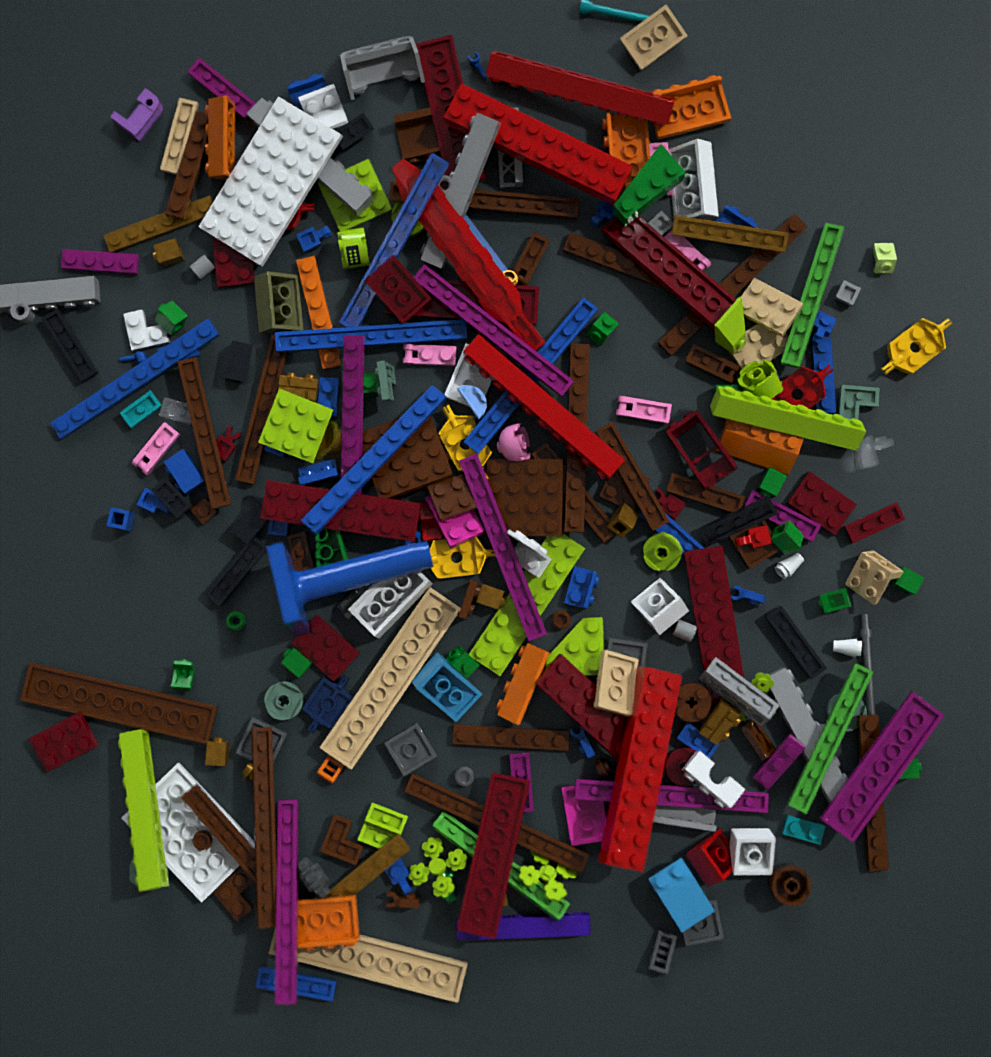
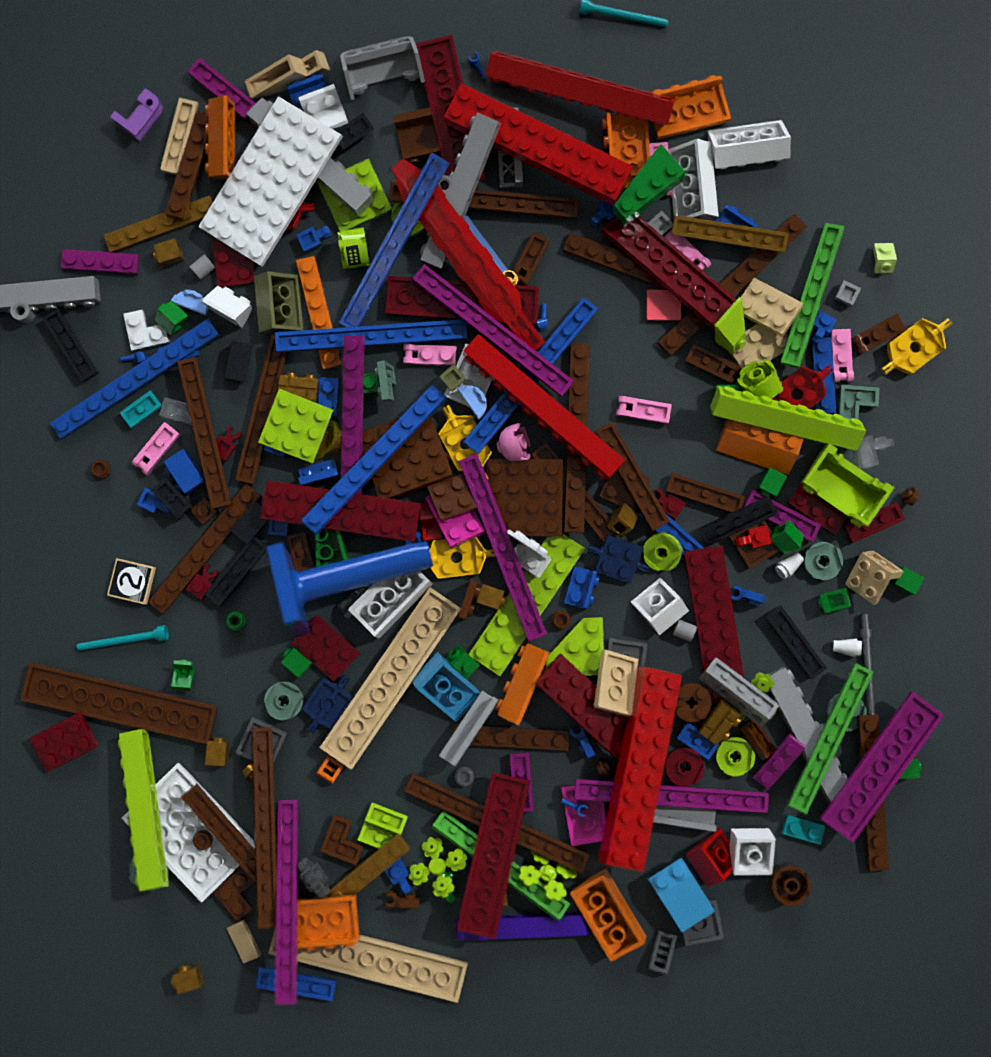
blue brick [106,507,135,531] -> none
dark red plate [364,255,432,324] -> none
dark grey plate [384,723,437,776] -> none
green bracket [586,312,619,346] -> none
tan plate [619,5,688,71] -> none
dark red door [665,410,738,491] -> none
white arch [681,751,745,808] -> none
none -> teal piece [76,625,169,651]
none -> reddish brown plate [91,459,111,479]
none -> slope [107,558,156,605]
none -> reddish brown plate [148,483,262,614]
none -> light blue plate [171,290,208,316]
none -> pearl gold brick [171,964,204,994]
none -> dark red plate [186,564,219,600]
none -> white slope [202,286,253,328]
none -> tan slope [227,919,261,963]
none -> tan slope [245,50,330,99]
none -> olive tile [439,364,467,392]
none -> light grey fence [439,691,498,767]
none -> blue hand [537,303,548,331]
none -> blue hand [561,799,589,817]
none -> orange slope [570,869,647,962]
none -> dark blue plate [587,535,650,583]
none -> coral piece [646,290,681,321]
none -> white slope [707,120,791,169]
none -> lime plate [715,737,755,776]
none -> lime windscreen [801,444,894,528]
none -> sand green plate [803,542,843,580]
none -> bright pink plate [830,329,854,382]
none -> reddish brown plate [851,313,907,355]
none -> reddish brown plate [901,487,920,506]

